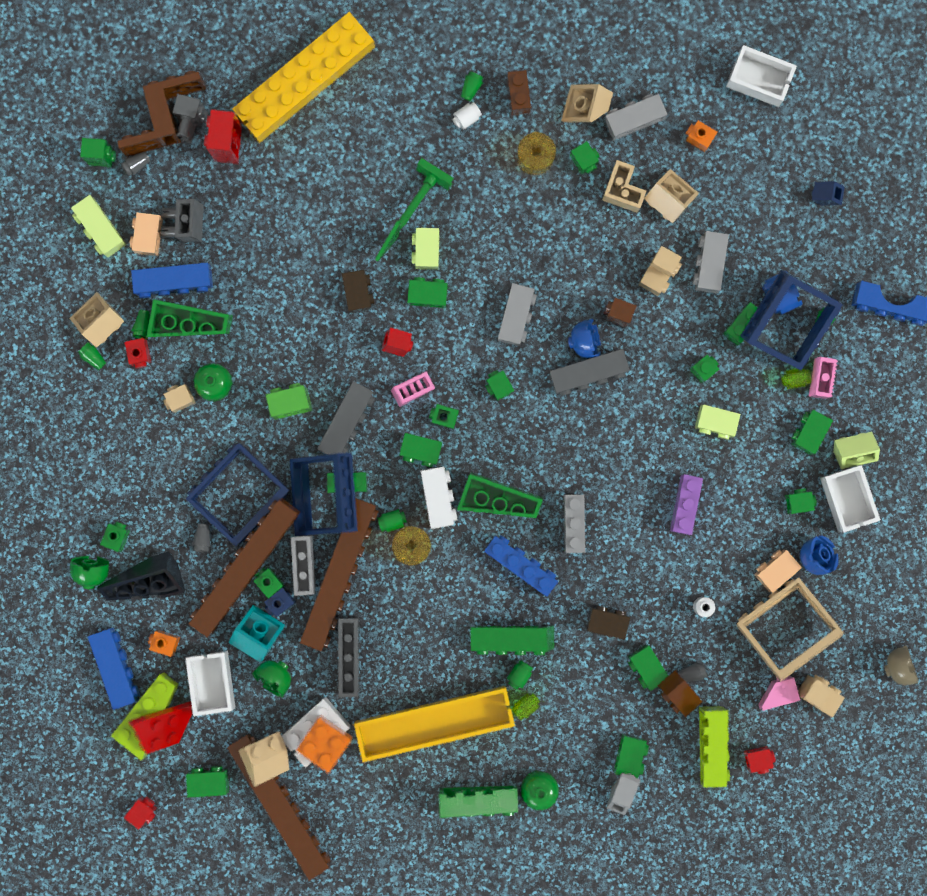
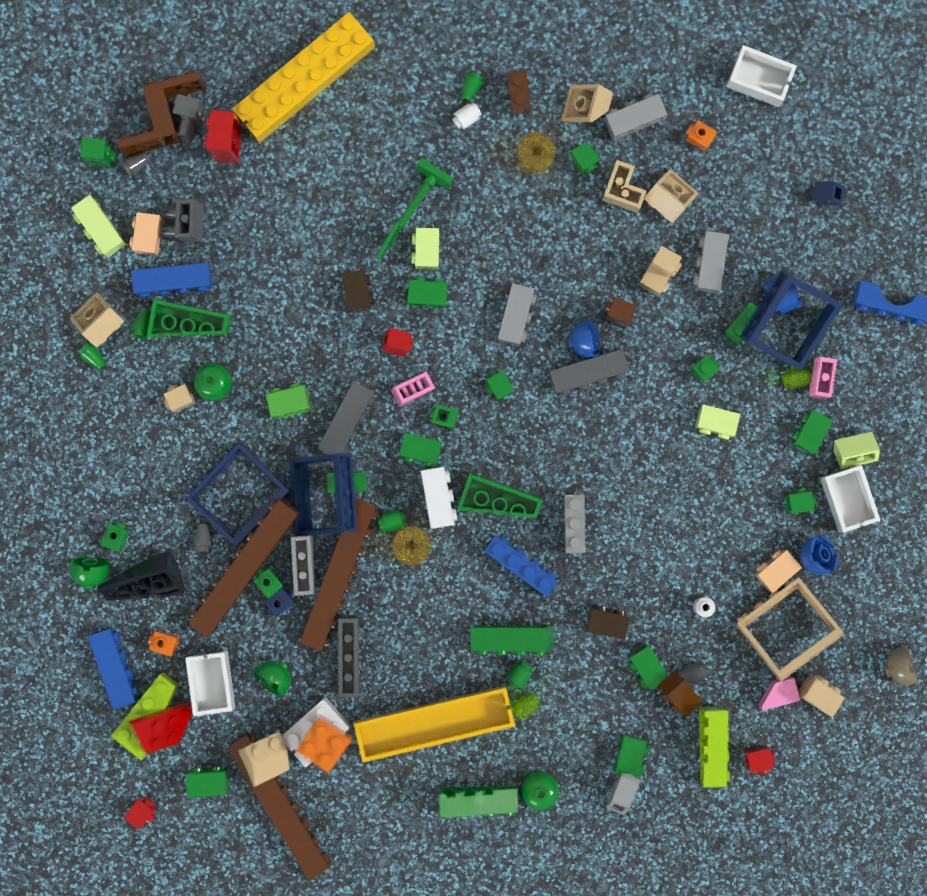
red brick [125,338,151,368] -> none
teal slope [228,605,285,663] -> none
medium lavender brick [670,474,703,535] -> none

